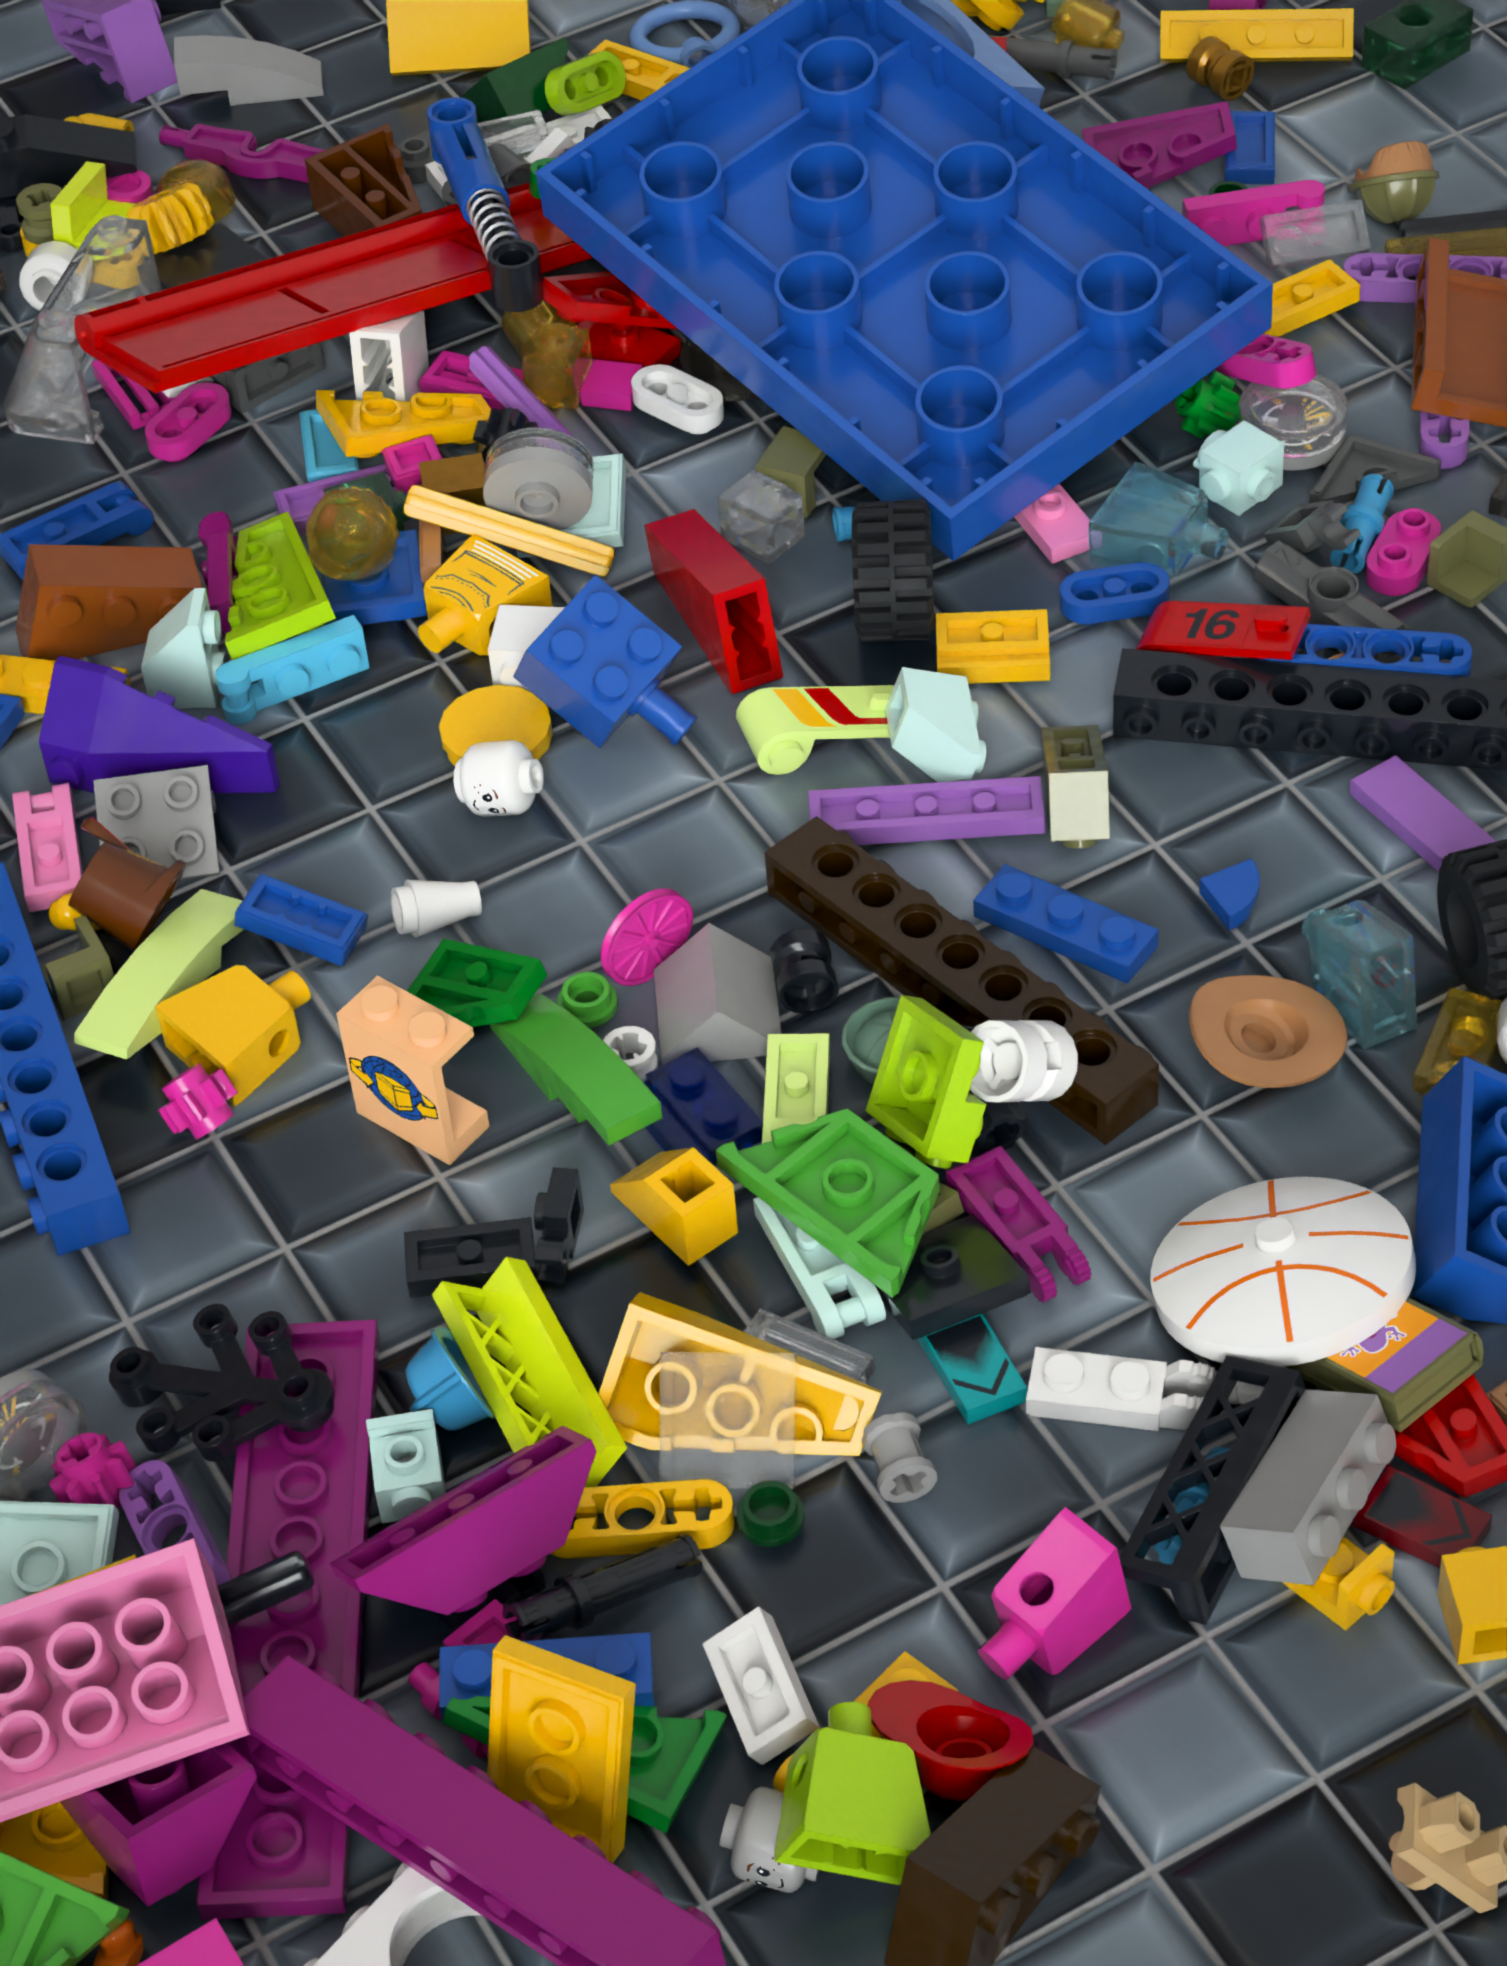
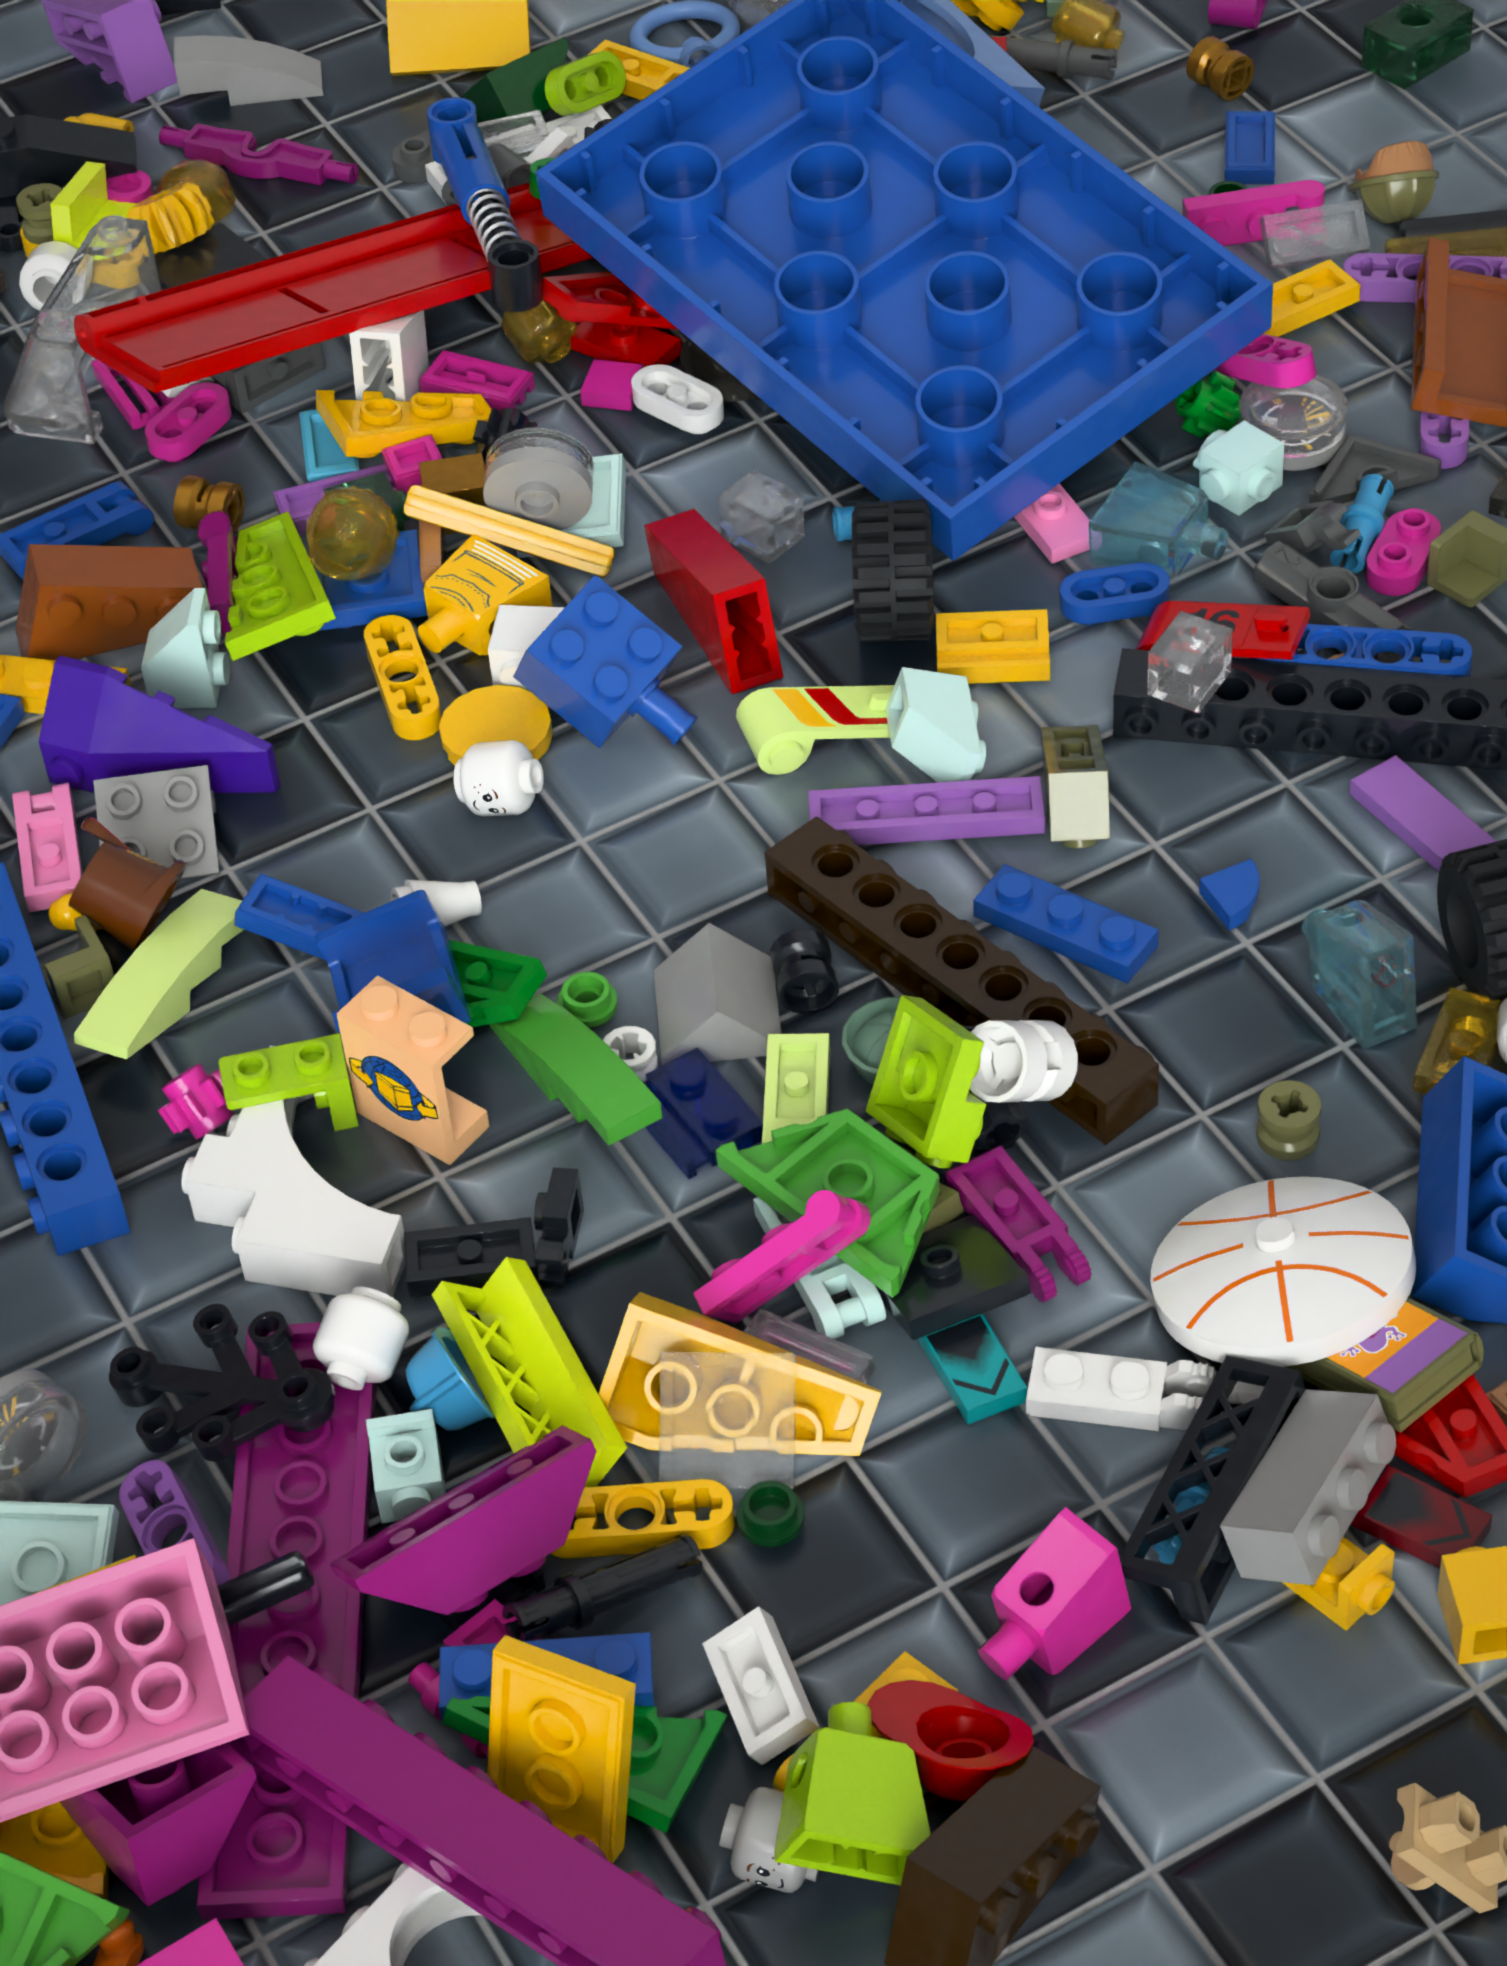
dark pink gear [49,1432,136,1508] -> none
yellow torso [155,965,311,1107] -> none
medium azure plate [215,615,370,725] -> none
reddish brown wedge [304,123,422,237] -> none
medium lavender axle [469,346,576,456] -> none
clear yellow brick [522,323,592,409] -> none
dark pink wheel [600,888,693,986] -> none
yellow slope [610,1147,738,1266] -> none
olive panel [756,426,826,518] -> none
light grey bush [861,1412,937,1503] -> none
magenta wing [1082,101,1237,189] -> none
yellow plate [1160,8,1354,63] -> none
medium nougat hat [1189,975,1347,1088] -> none
none -> pearl gold wheel [173,475,245,535]
none -> white arch [182,1045,406,1298]
none -> lime bracket [218,1033,359,1132]
none -> white head [313,1287,409,1390]
none -> blue panel [315,890,471,1037]
none -> yellow beam [364,615,442,740]
none -> dark pink plate [693,1190,871,1324]
none -> clear brick [1148,611,1233,713]
none -> olive wheel [1256,1080,1322,1161]

